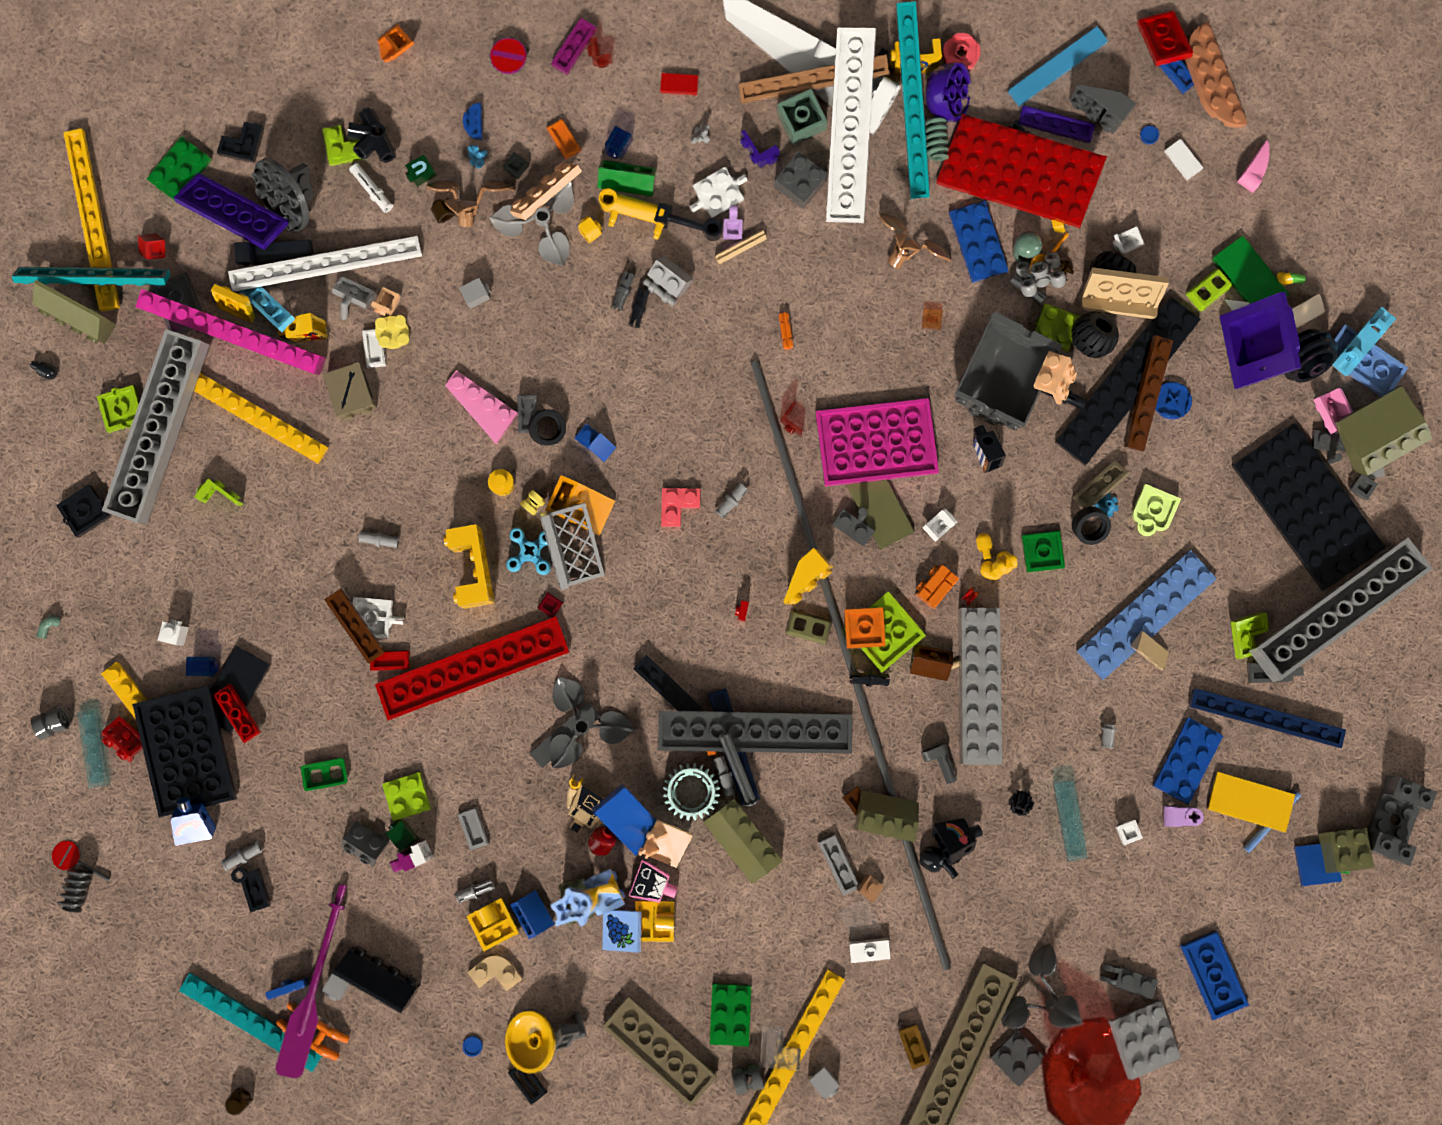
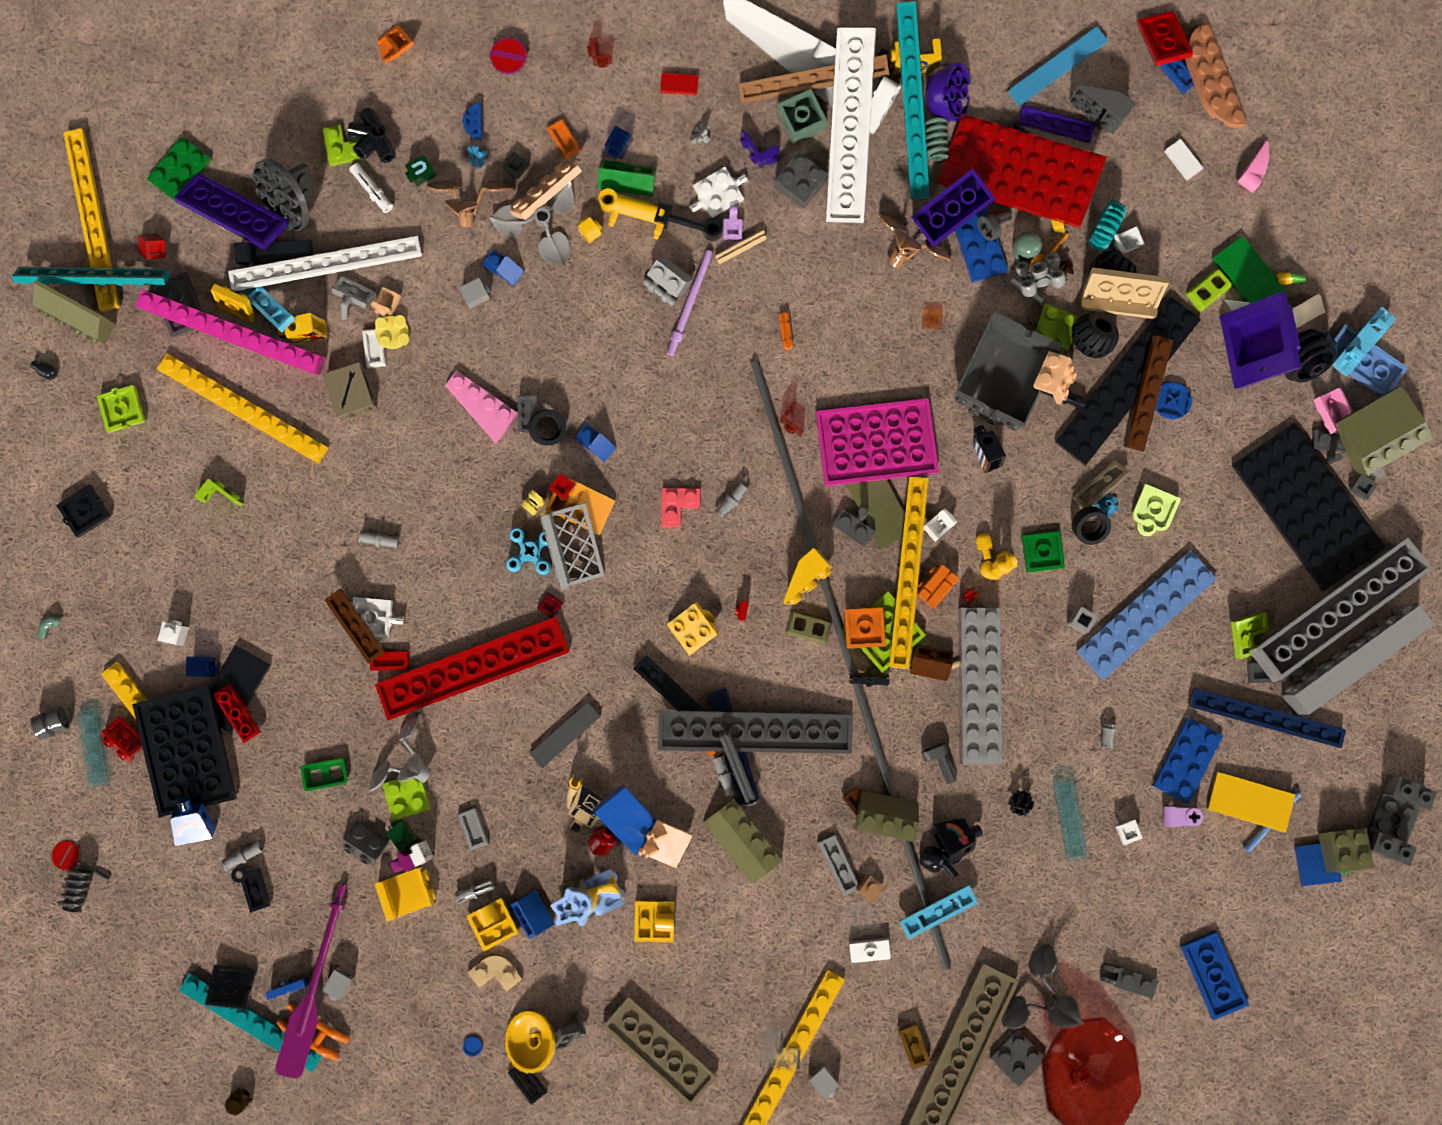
light grey brick [102,329,209,524] -> none
black plate [217,122,264,163] -> none
black slope [332,946,421,1013] -> none
dark brown plate [430,198,456,224] -> none
yellow plate [443,524,495,609] -> none
yellow piece [488,469,515,496] -> none
dark grey plant [549,677,634,768] -> none
magenta plate [551,18,597,75] -> none
light blue tile [602,910,641,953] -> none
dark grey pin [611,271,635,311] -> none
black pin [628,288,650,328] -> none
torso [629,859,678,902] -> none
light aqua gear [663,763,720,821] -> none
green plate [710,983,751,1047] -> none
dark grey wheel [731,1062,764,1096] -> none
coral plate [942,33,980,70] -> none
light grey plate [1109,1000,1181,1080] -> none
tan slope [1130,631,1169,670] -> none
blue piece [1140,126,1159,145] -> none
none -> black plate [205,965,254,1011]
none -> light grey plant [369,713,432,792]
none -> yellow panel [375,866,436,922]
none -> slope [482,249,524,286]
none -> red plate [549,473,576,501]
none -> lavender bar [667,250,713,356]
none -> yellow plate [667,602,720,656]
none -> yellow plate [889,477,929,669]
none -> medium azure hinge [899,885,978,939]
none -> dark purple slope [911,169,996,247]
none -> dark grey piece [977,210,1013,241]
none -> light grey brick [1067,606,1098,634]
none -> teal gear [1088,200,1126,251]
none -> light grey brick [1281,605,1434,715]

